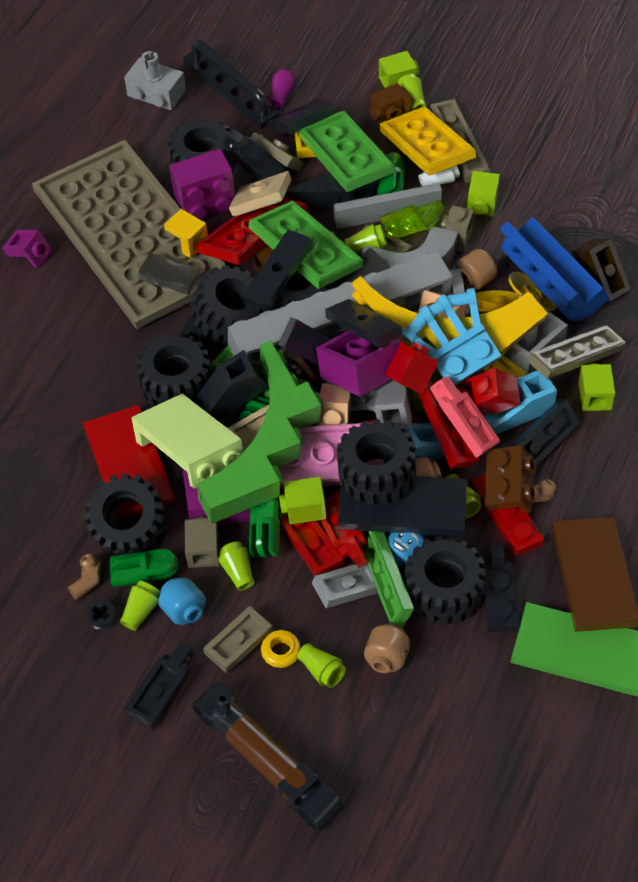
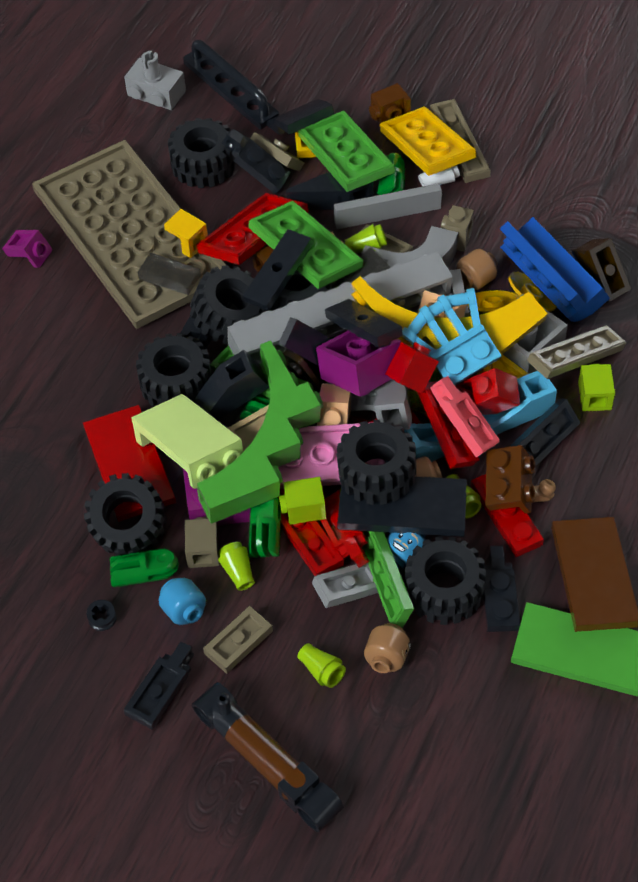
medium nougat arm [68,554,102,600] -> none
lime cone [120,581,161,631] -> none
magenta brick [169,149,235,220] -> none
tan plate [229,171,291,216] -> none
yellow piece [261,630,301,668] -> none
magenta cone [268,70,296,109] -> none
lime brick [379,51,420,88] -> none
clear neon green bracket [379,200,445,238] -> none
lime cone [397,74,427,111] -> none
lime brick [467,171,499,216] -> none

